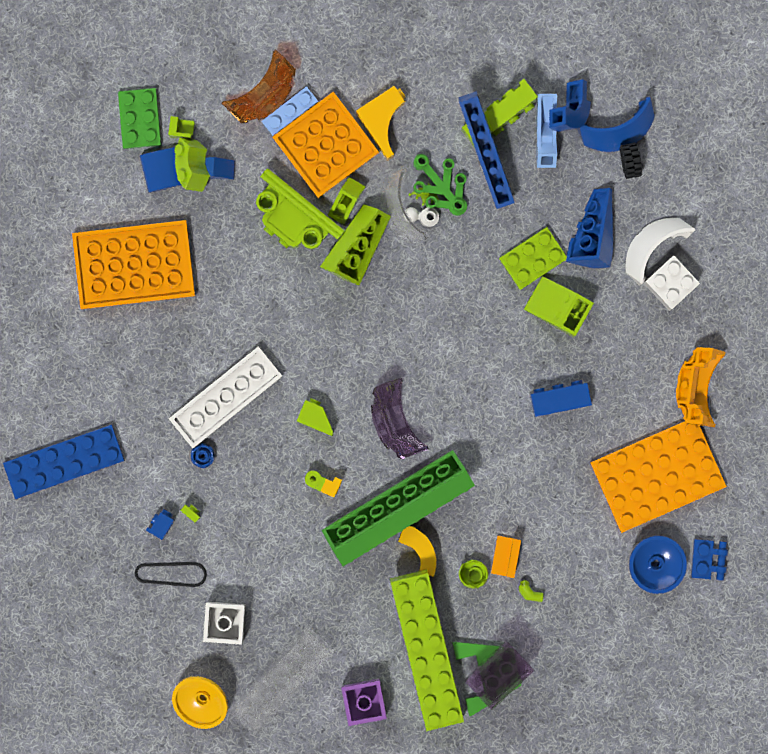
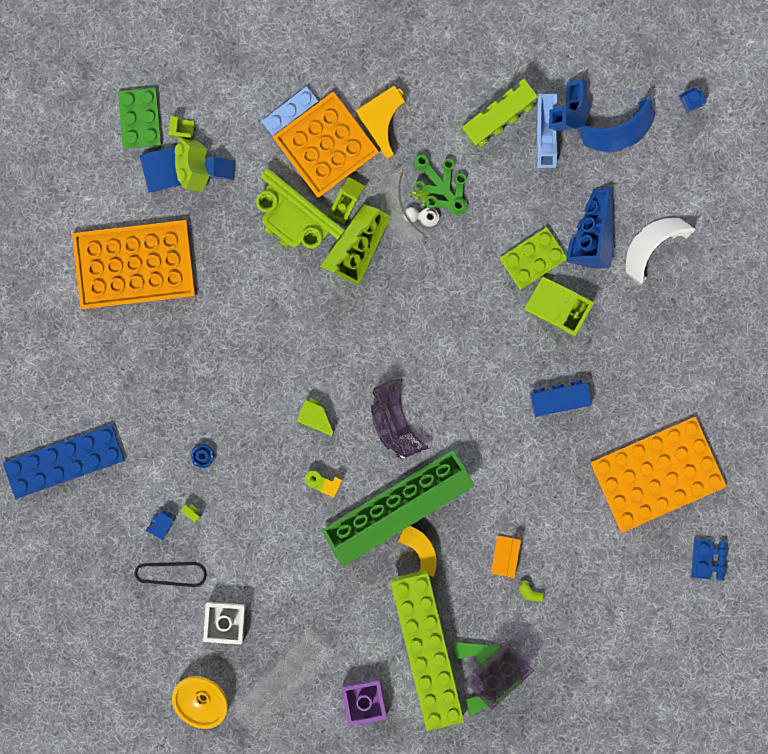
white plate [169,346,283,448] -> none
clear orange windscreen [221,49,295,123] -> none
lime hair [458,560,489,589] -> none
blue brick [459,91,515,209] -> none
black tyre [620,142,642,179] -> none
blue dish [629,536,687,594] -> none
white brick [644,256,700,311] -> none
light orange windscreen [676,347,726,428] -> none
none -> blue brick [679,88,707,113]

